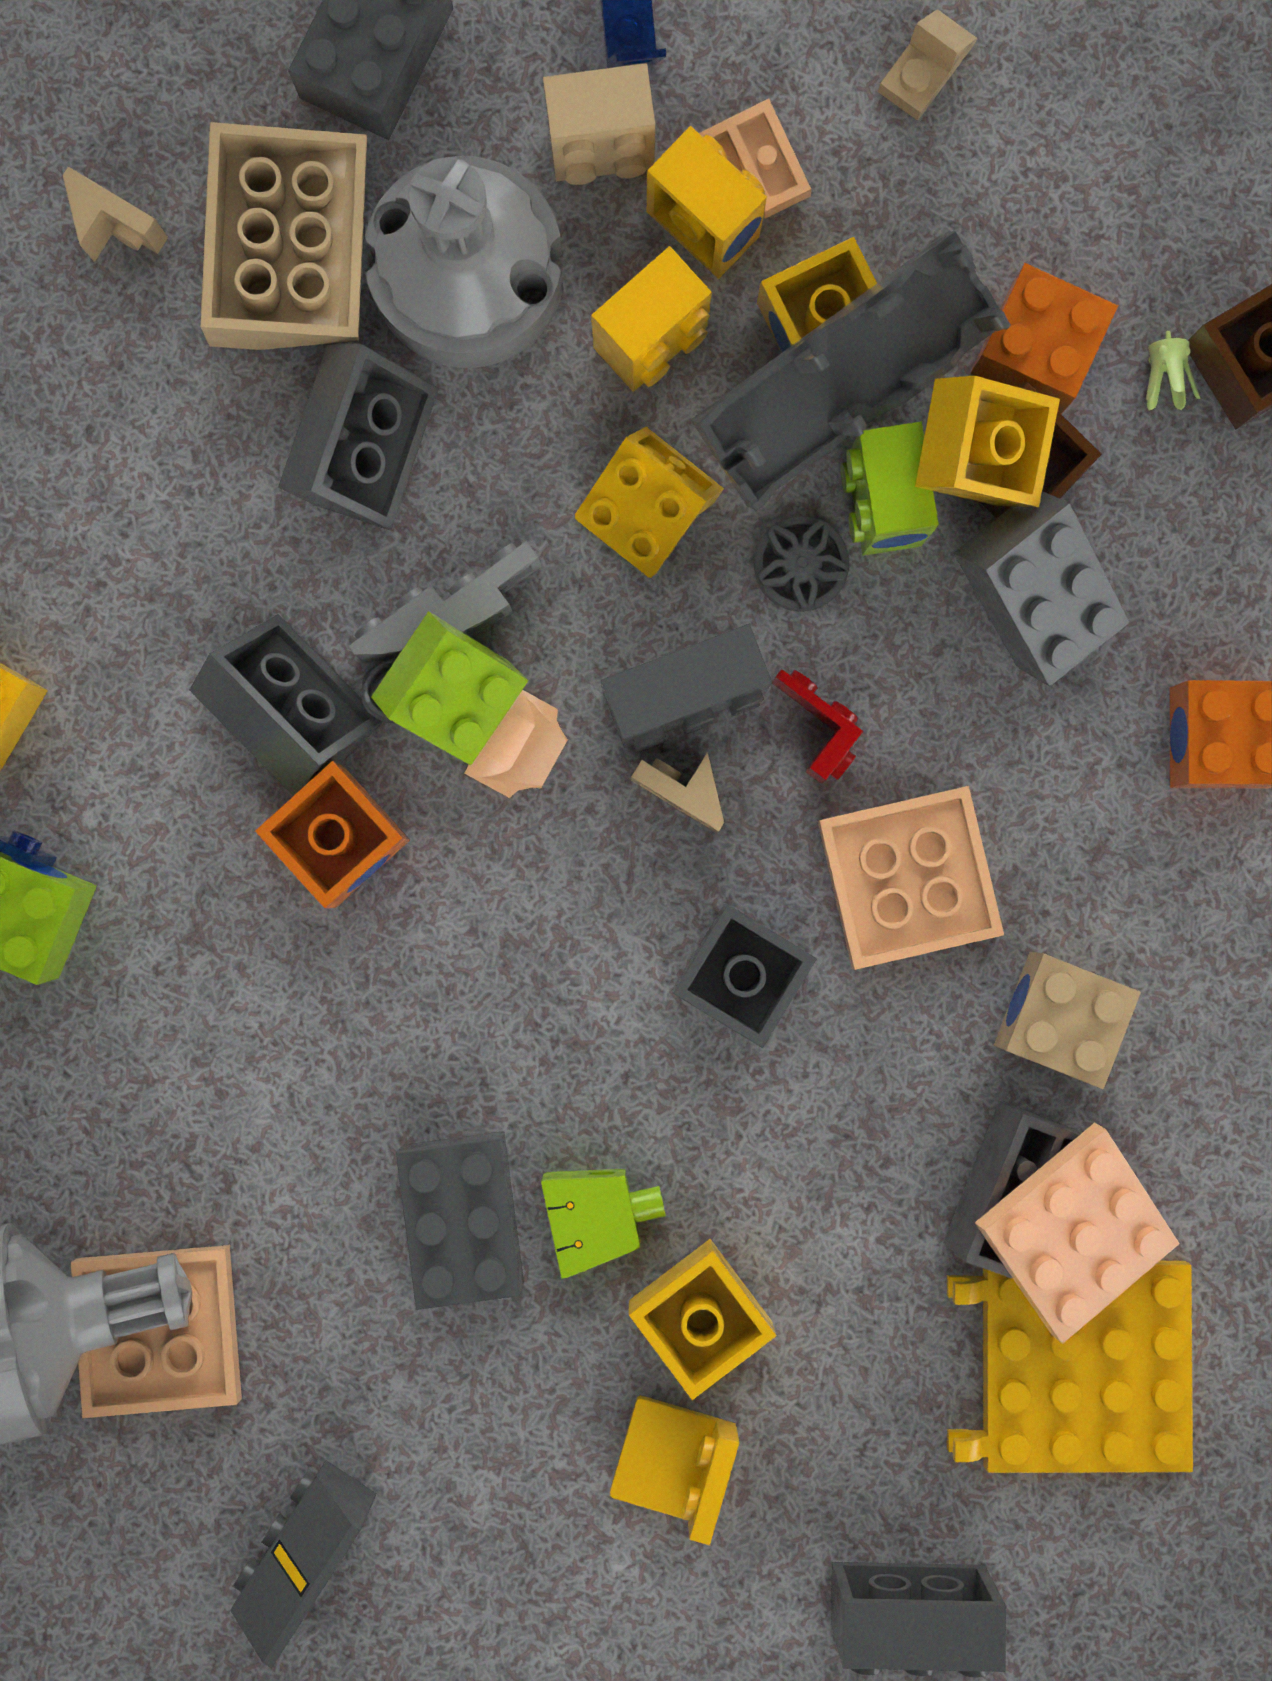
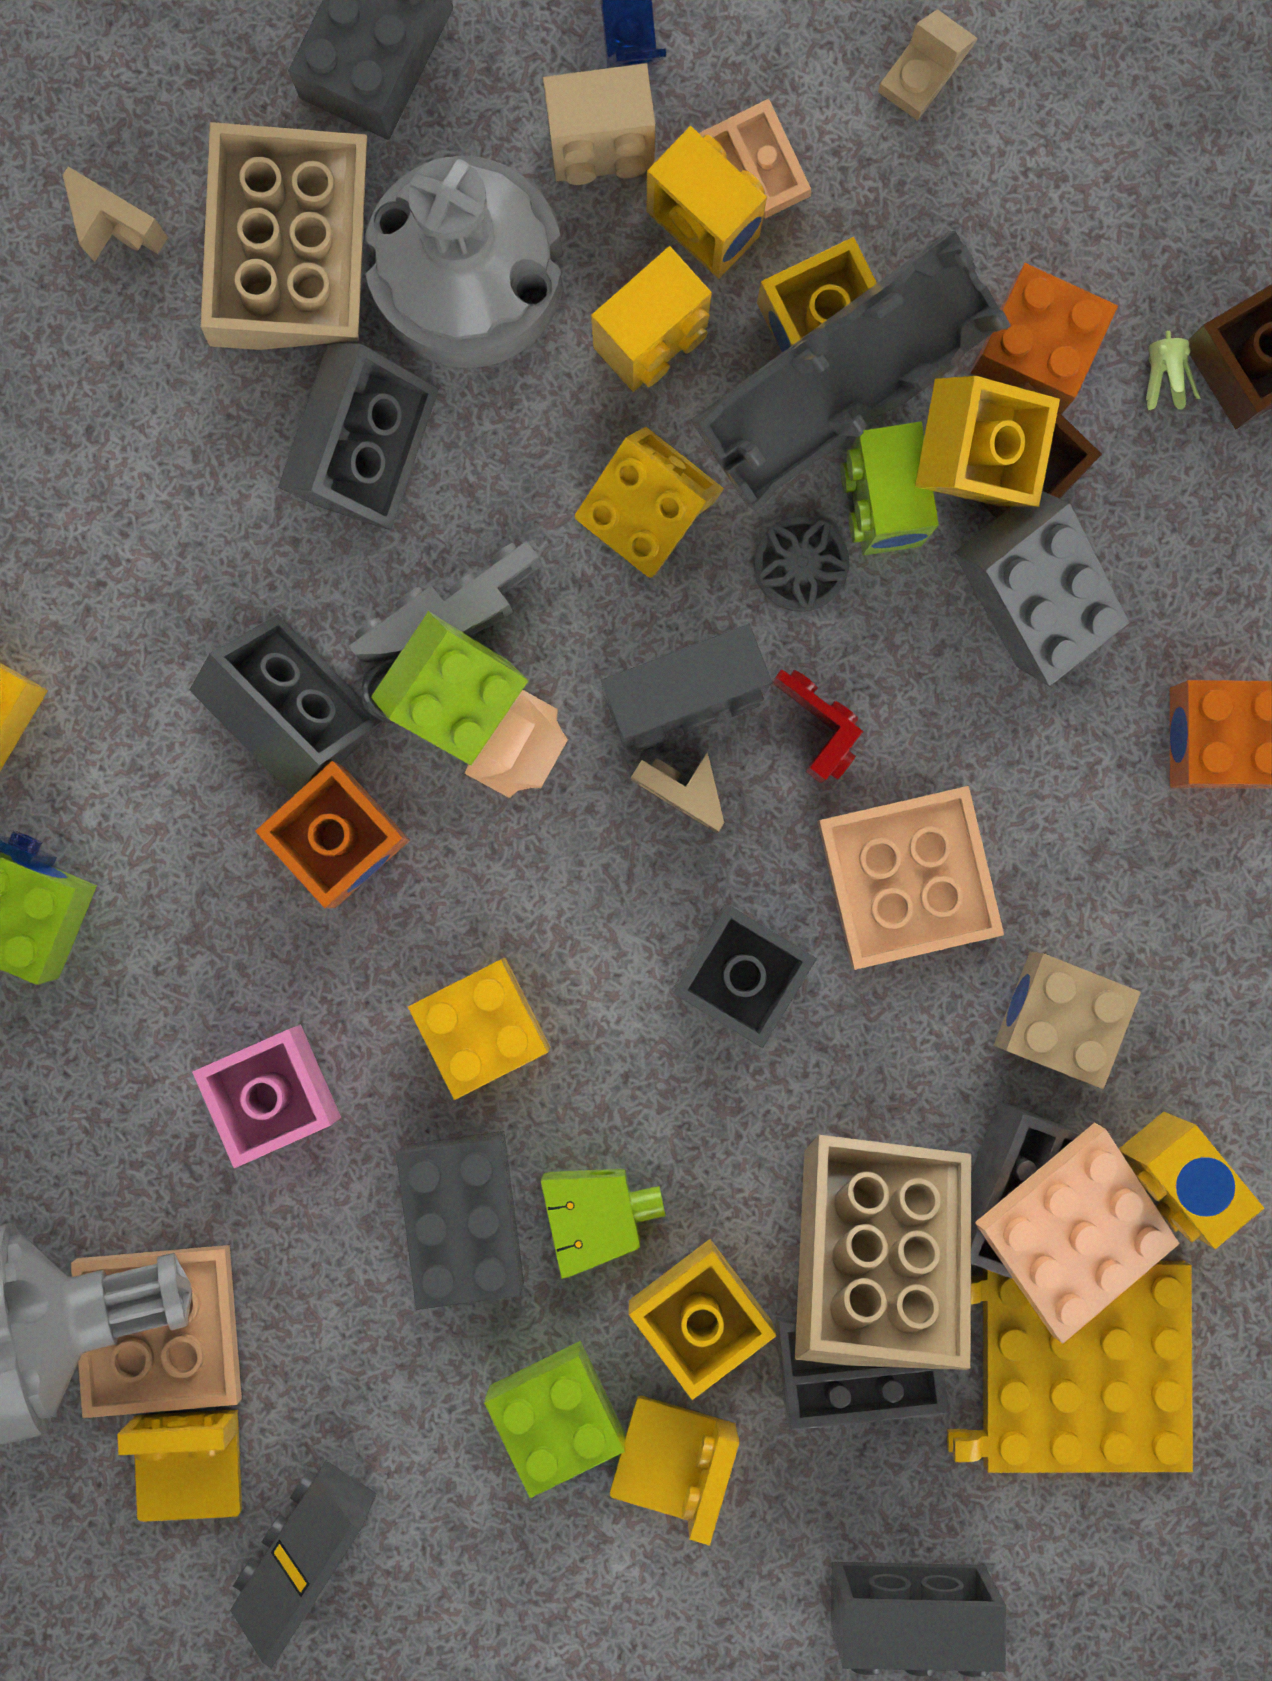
none -> yellow bracket [117,1410,242,1522]
none -> bright pink brick [192,1025,341,1168]
none -> yellow brick [408,958,551,1100]
none -> lime brick [484,1341,625,1498]
none -> flat silver wedge [774,1316,949,1430]
none -> tan slope [795,1135,971,1370]
none -> yellow brick [1119,1112,1265,1249]

